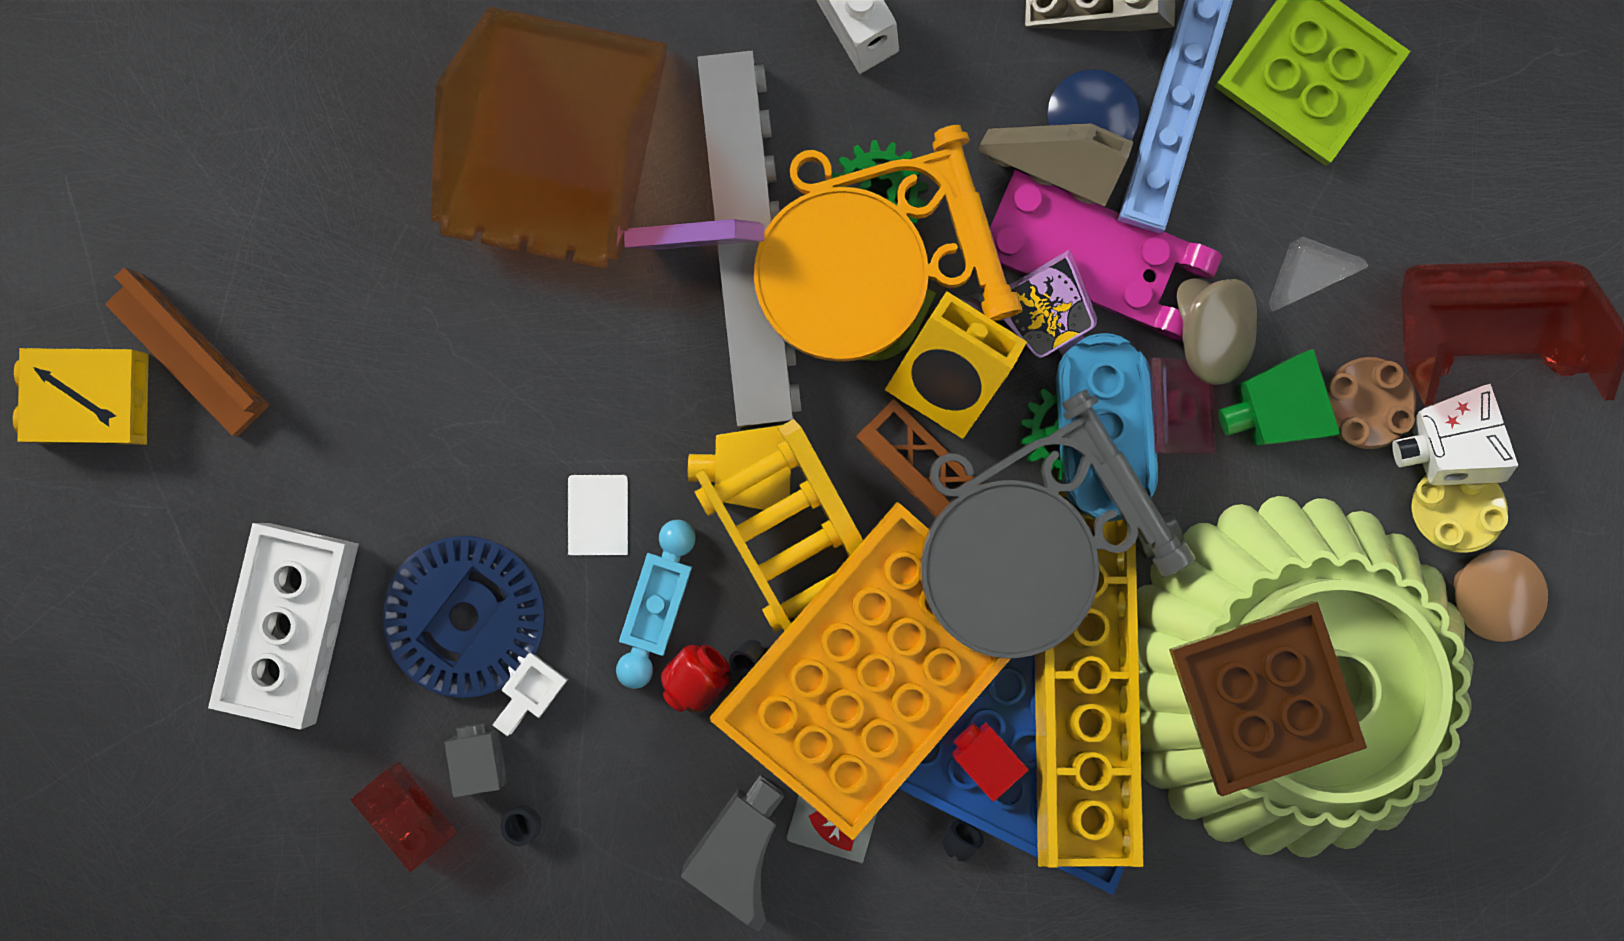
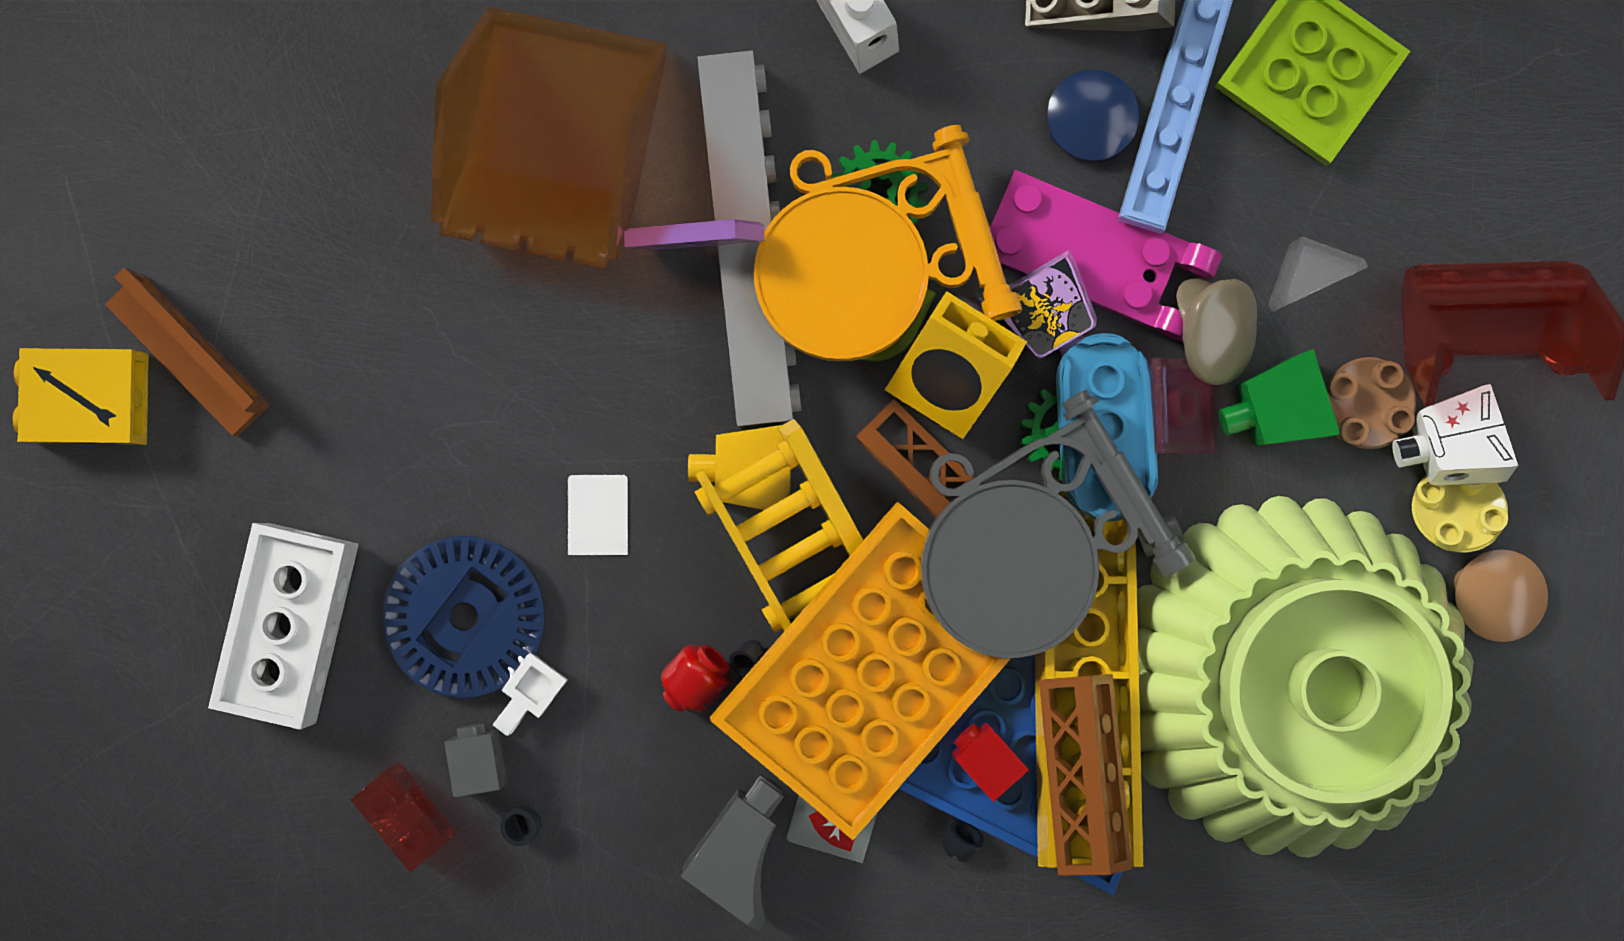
medium azure plate [616,520,696,689] -> none
dark tan slope [977,123,1133,206] -> none
reddish brown plate [1169,601,1367,797] -> none
none -> dark orange fence [1039,674,1133,876]

